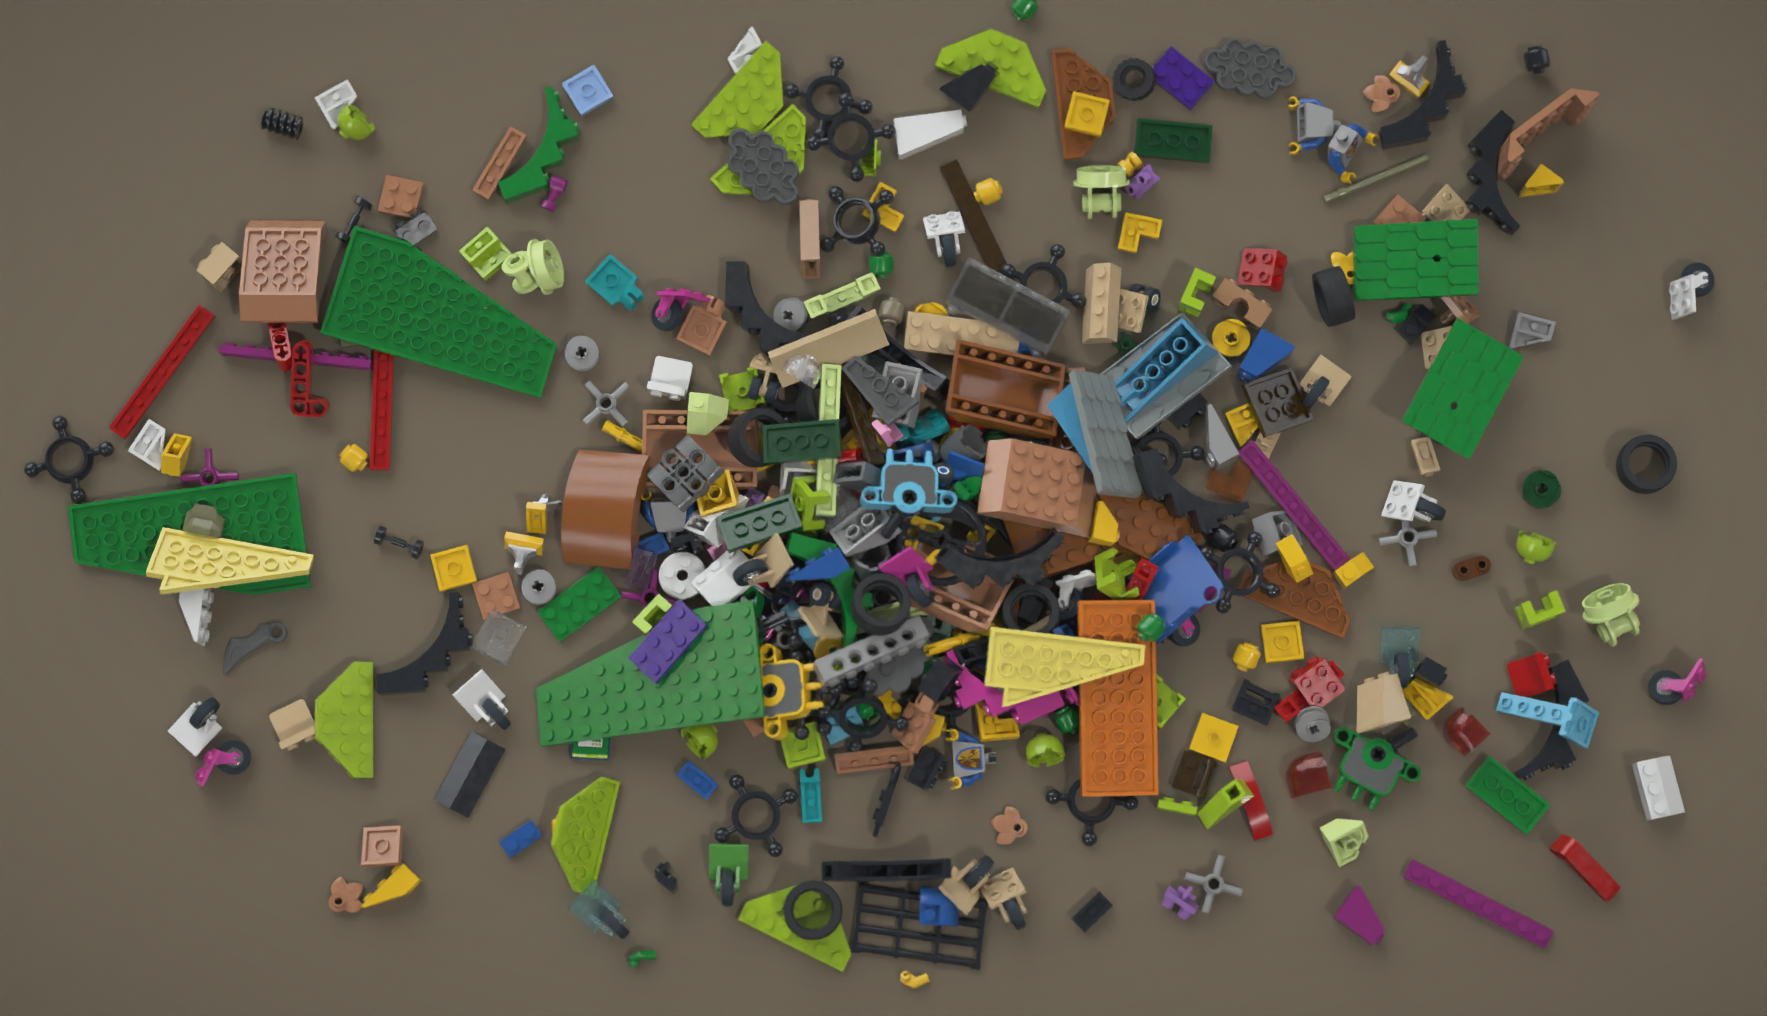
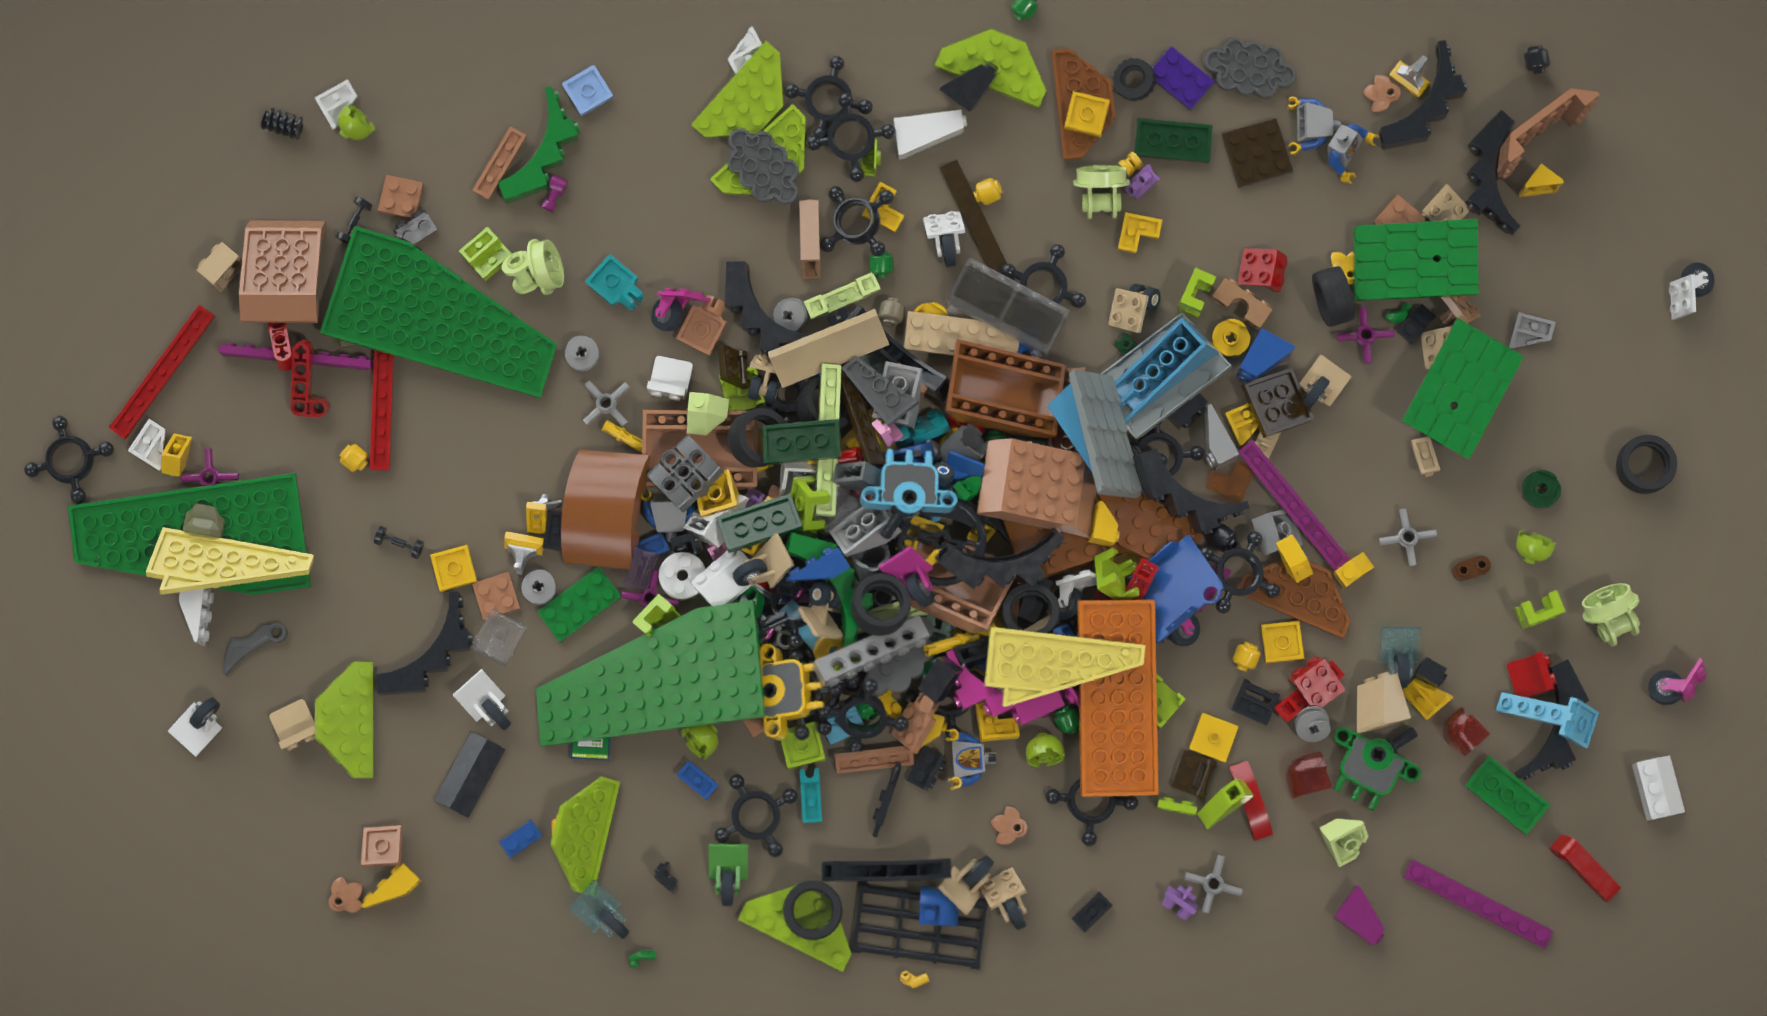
plate [194,740,251,786] -> none
dark purple plate [628,599,709,684] -> none
clear cylinder [782,353,821,389] -> none
tan slope [1082,263,1121,344] -> none
green head [1136,613,1165,643] -> none
olive bar [1323,154,1429,203] -> none
white plate [1381,480,1446,523] -> none
none -> black plate [543,510,562,551]
none -> dark brown plate [717,344,750,389]
none -> dark brown plate [1222,118,1293,188]
none -> magenta bar [1336,307,1395,364]

